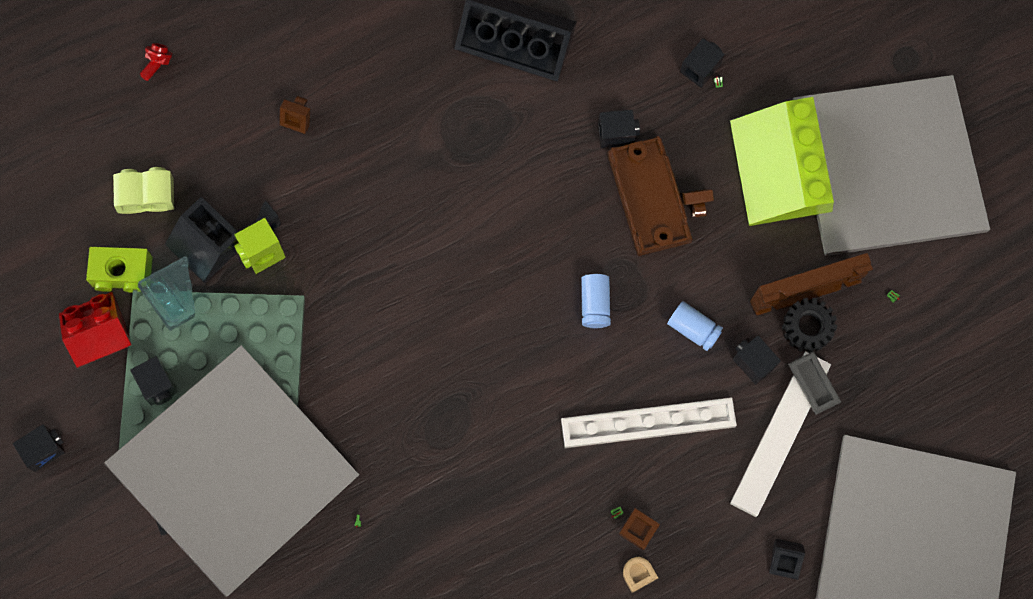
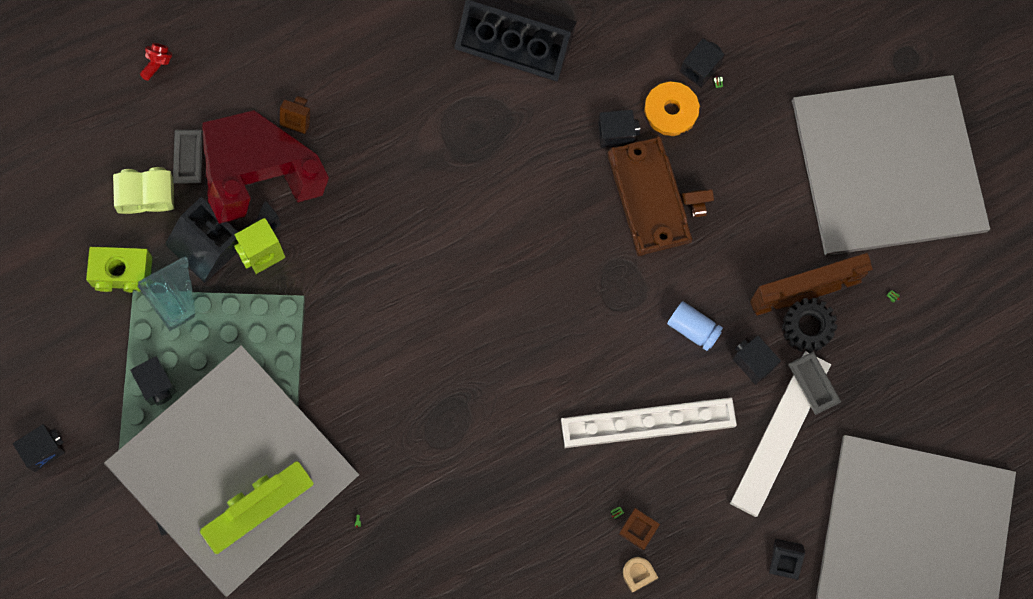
red slope [59,292,131,368] -> none
light blue piece [581,274,611,328] -> none
lime slope [730,97,834,226] -> none
none -> dark grey tile [173,130,203,183]
none -> lime bracket [199,461,314,554]
none -> dark red wedge [202,110,329,224]
none -> light orange tile [644,82,700,136]

